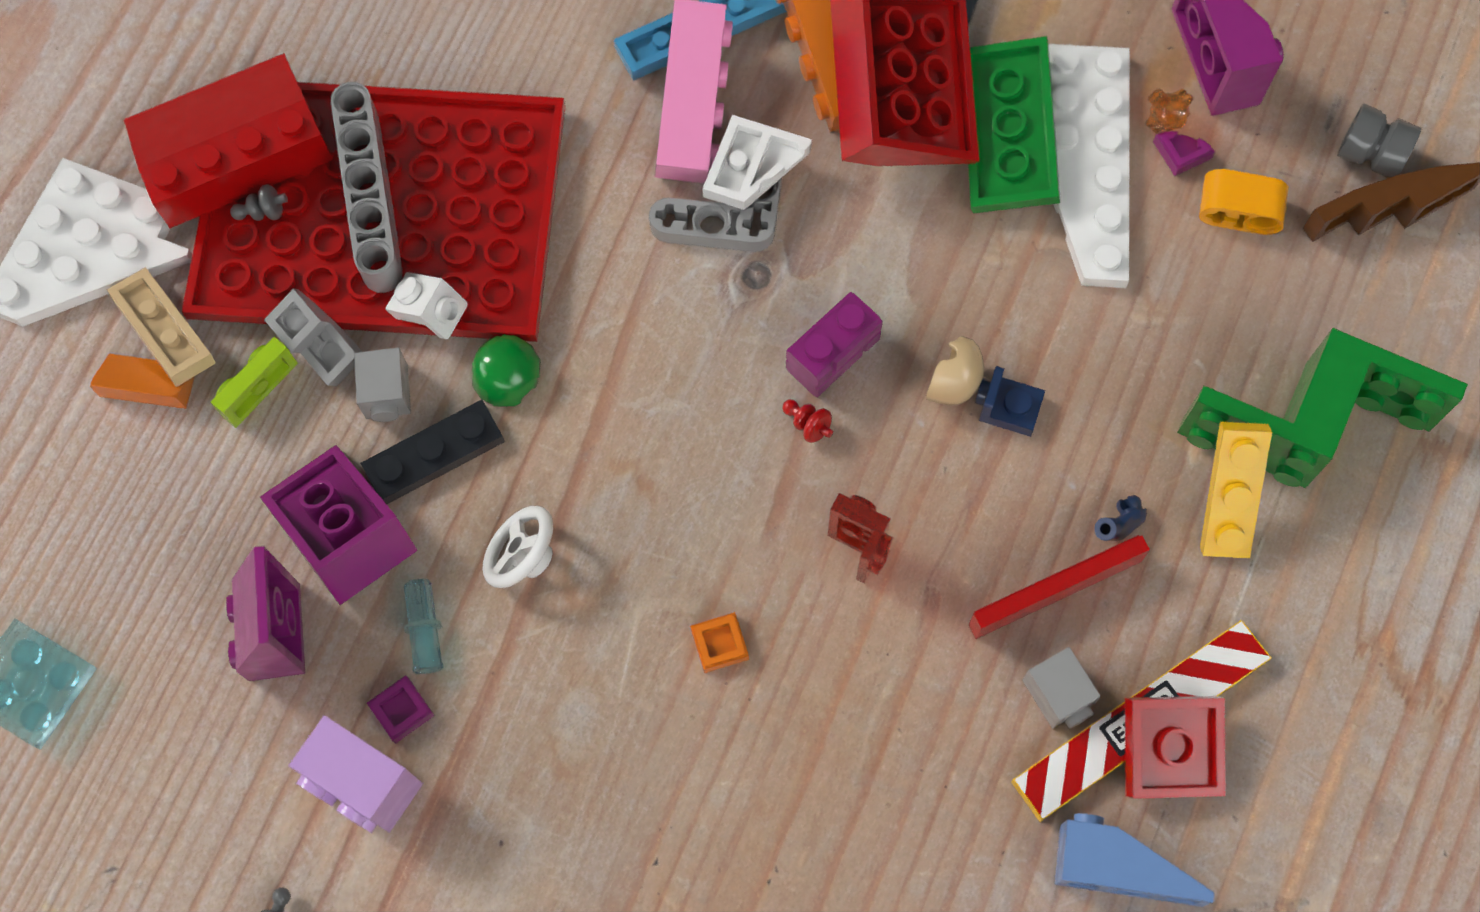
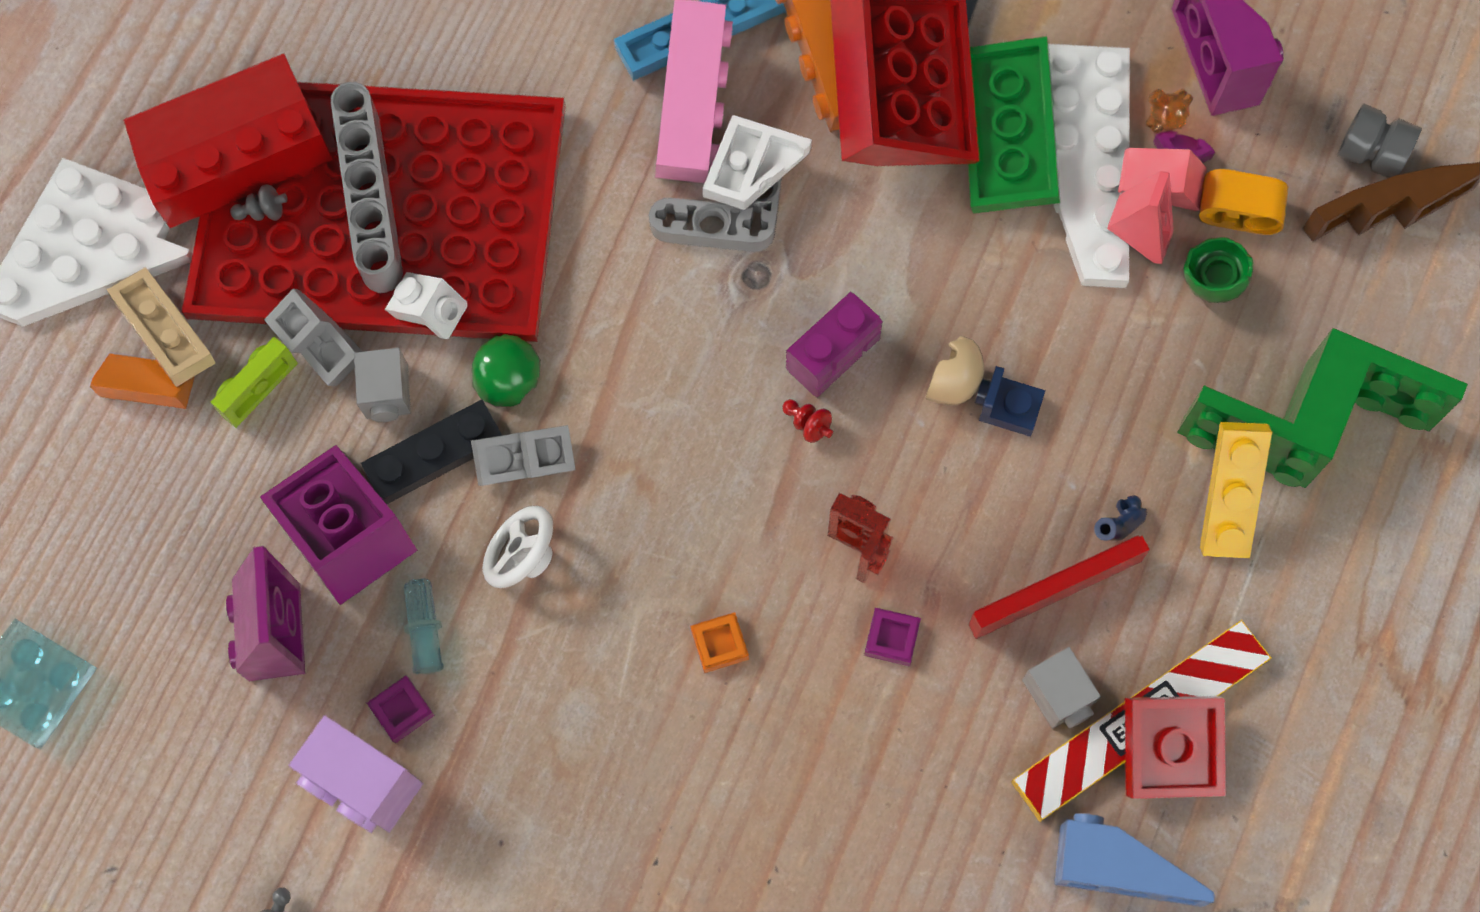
none -> light grey slope [471,425,575,486]
none -> magenta tile [864,607,921,667]
none -> coral slope [1107,171,1174,264]
none -> coral slope [1118,148,1207,211]
none -> green hair [1184,237,1253,303]

